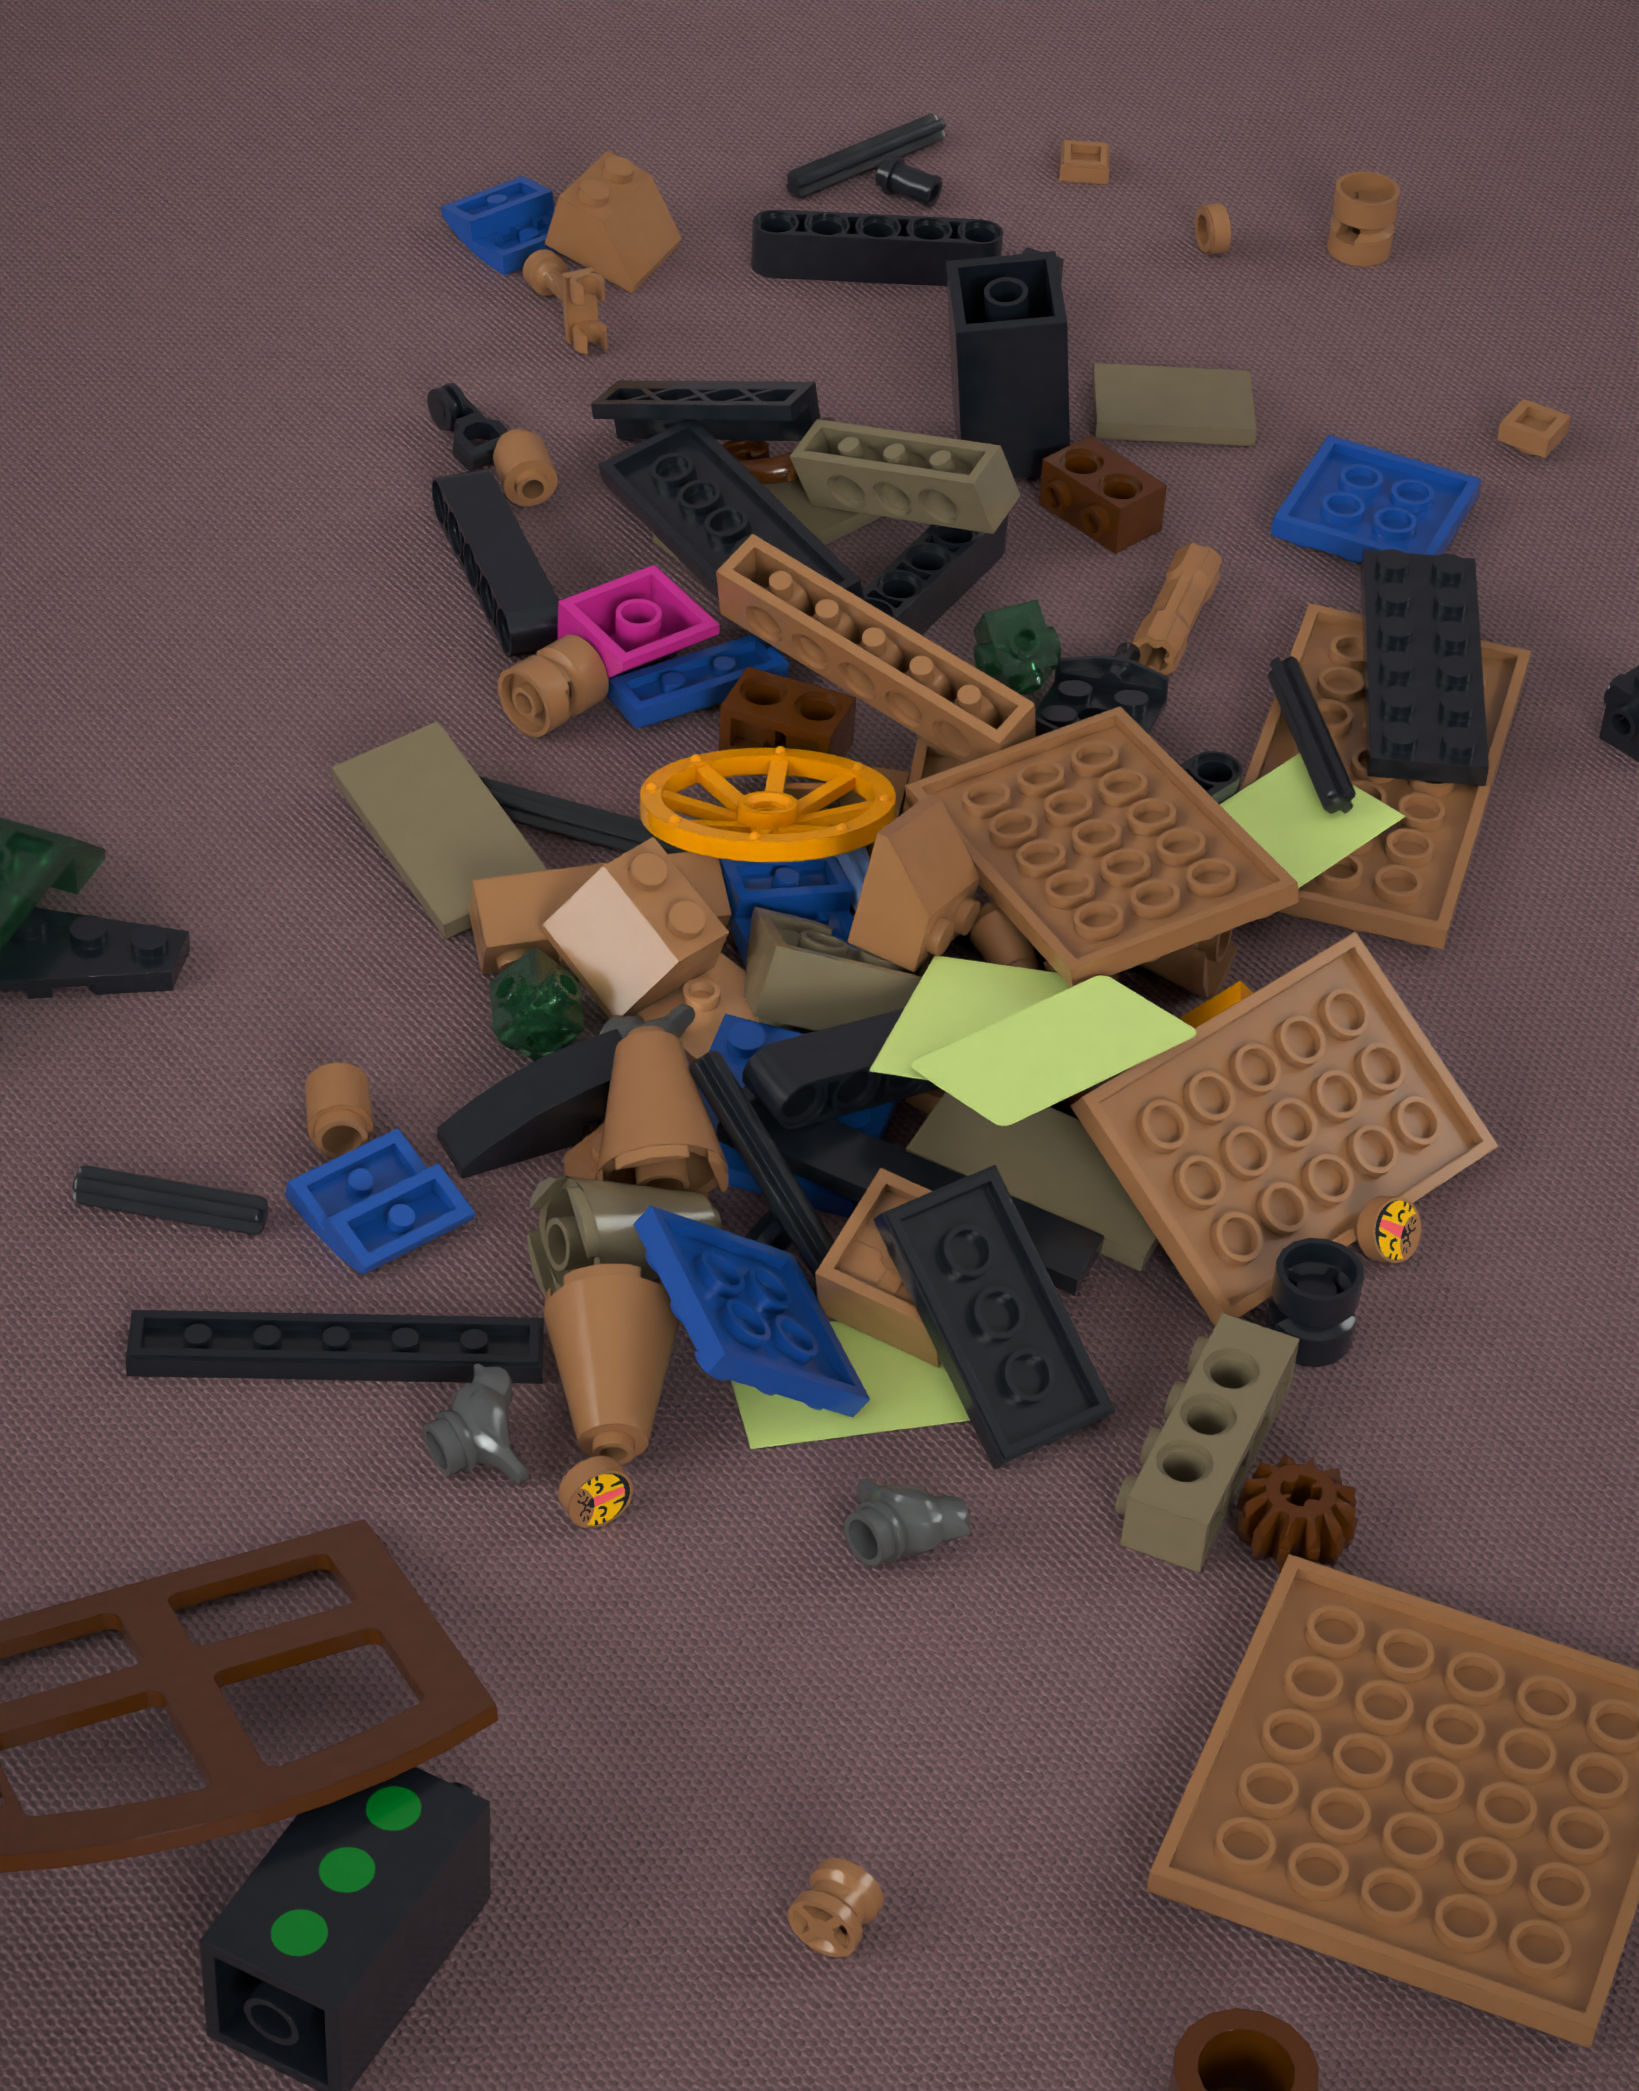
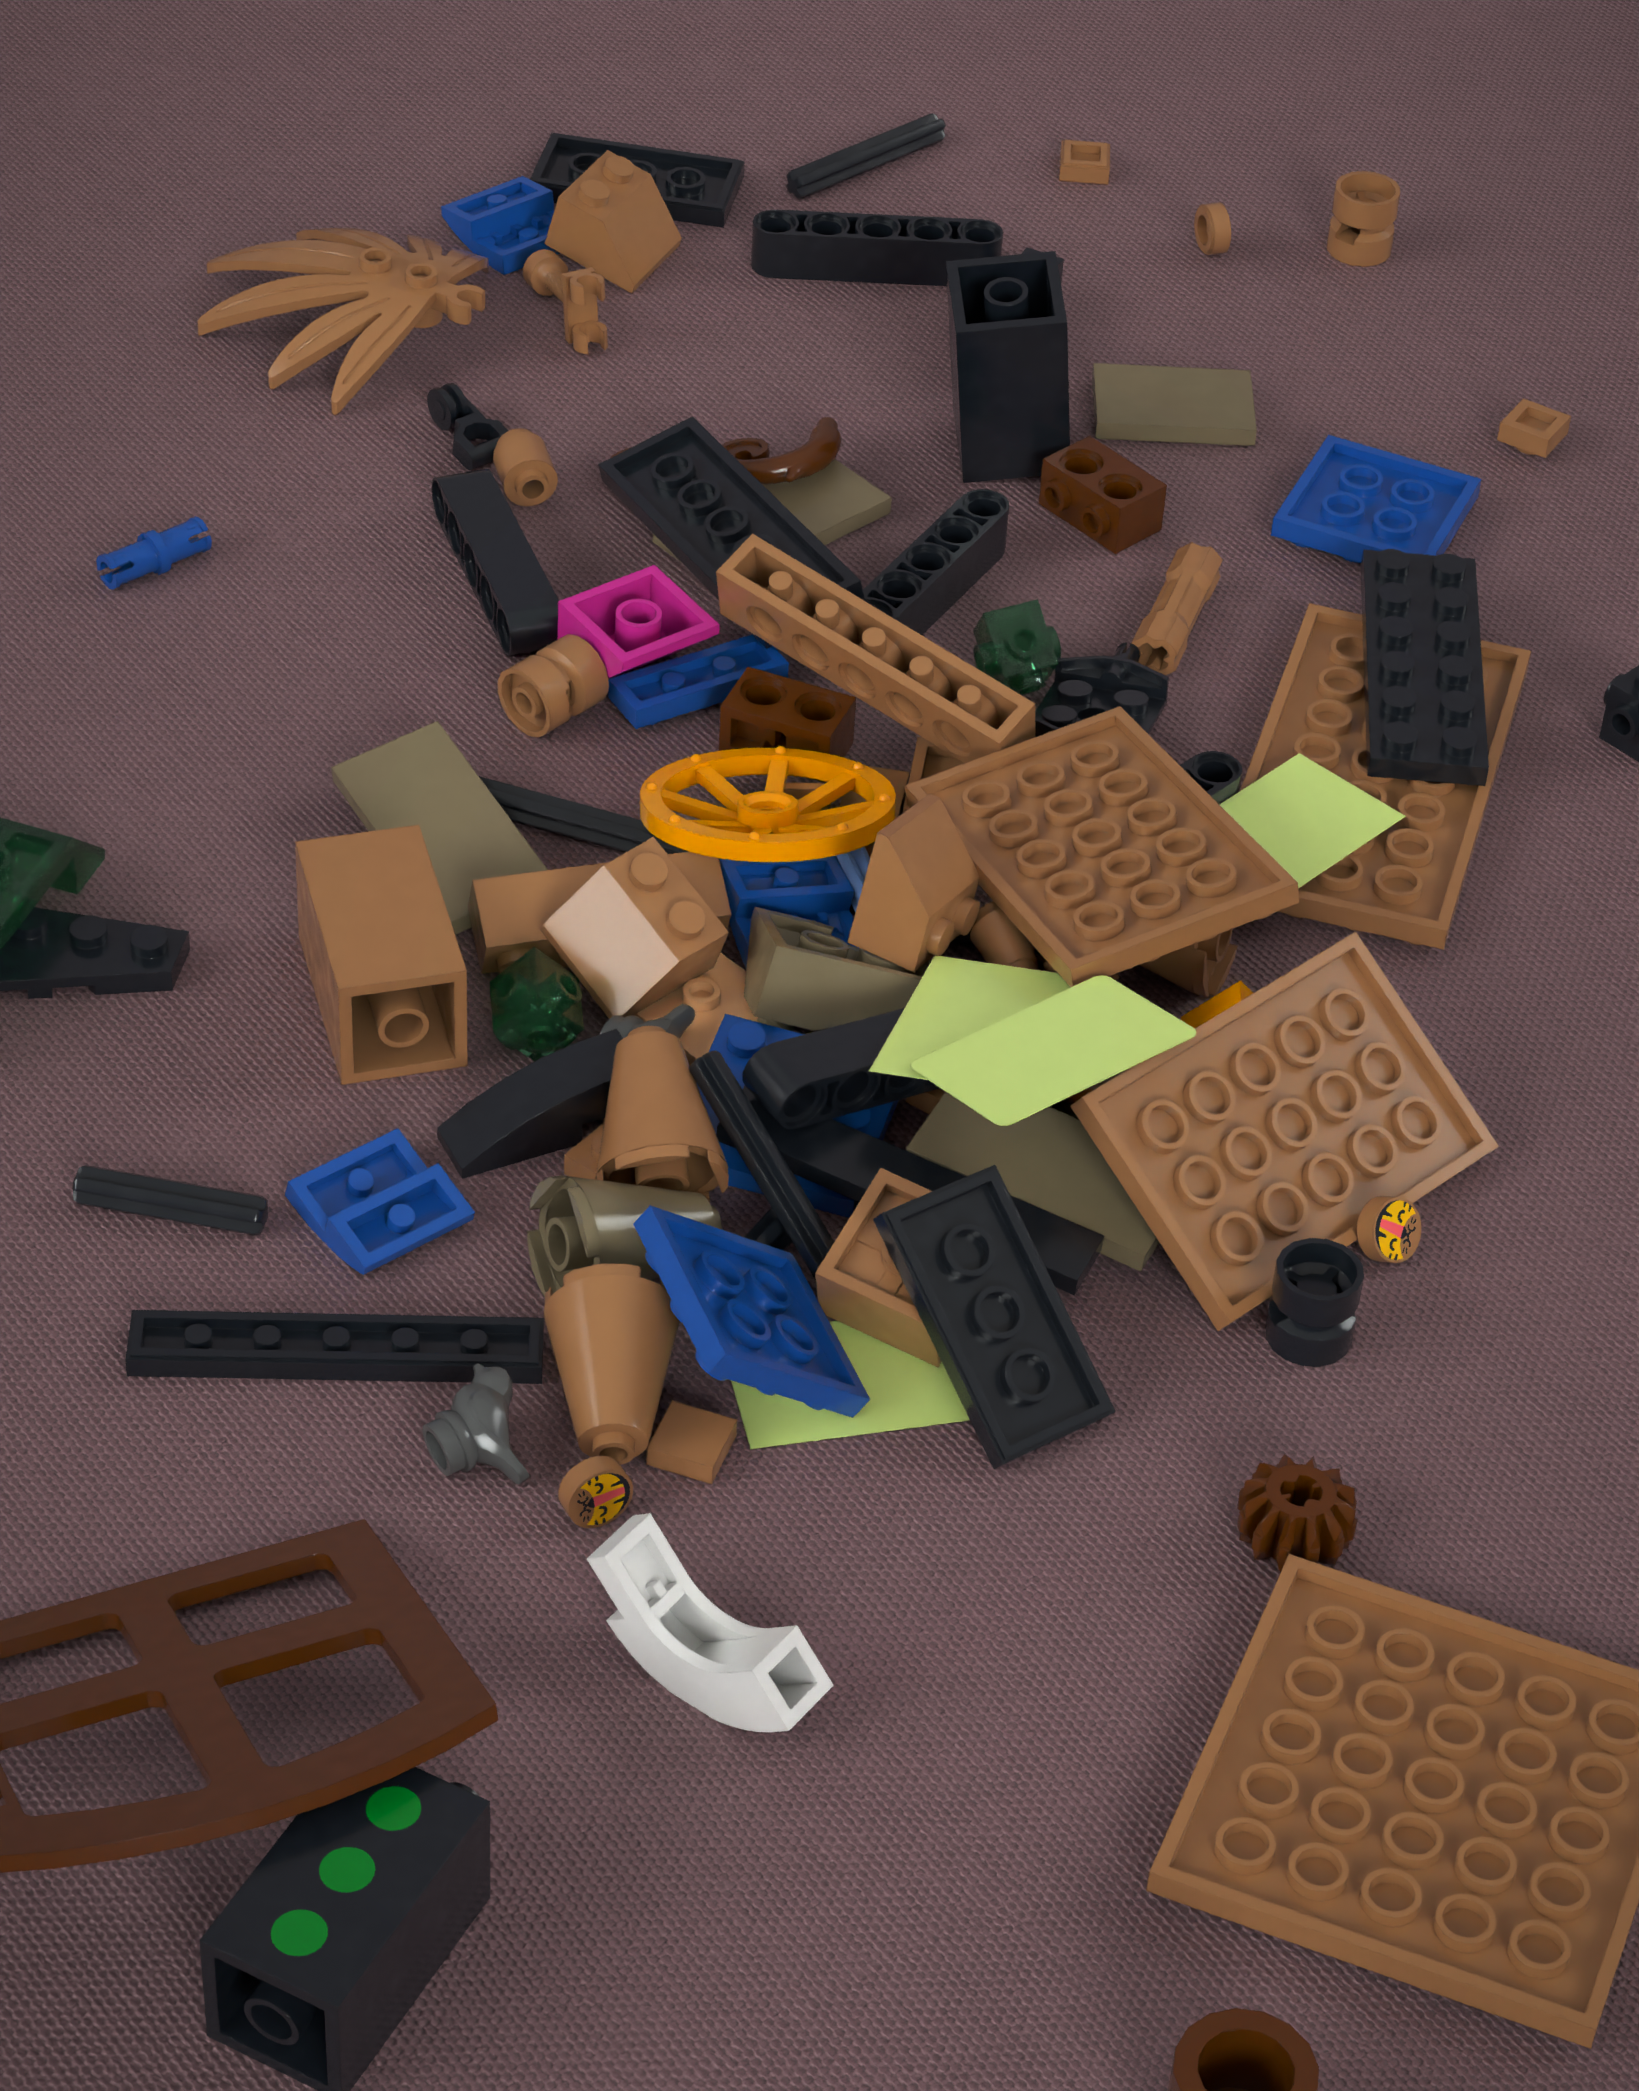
medium nougat brick [304,1062,374,1159] -> none
black fence [591,380,821,441] -> none
medium nougat wheel [787,1857,884,1958] -> none
dark tan brick [790,419,1021,534] -> none
dark grey animal [844,1479,970,1566] -> none
black pin [875,156,943,207] -> none
dark tan brick [1115,1313,1300,1573] -> none
black axle [1268,656,1356,814] -> none
none -> blue pin [96,516,212,590]
none -> medium nougat plant [198,228,489,415]
none -> medium nougat brick [295,825,468,1085]
none -> black tile [530,133,745,228]
none -> white arch [587,1513,834,1732]
none -> medium nougat tile [646,1400,737,1484]

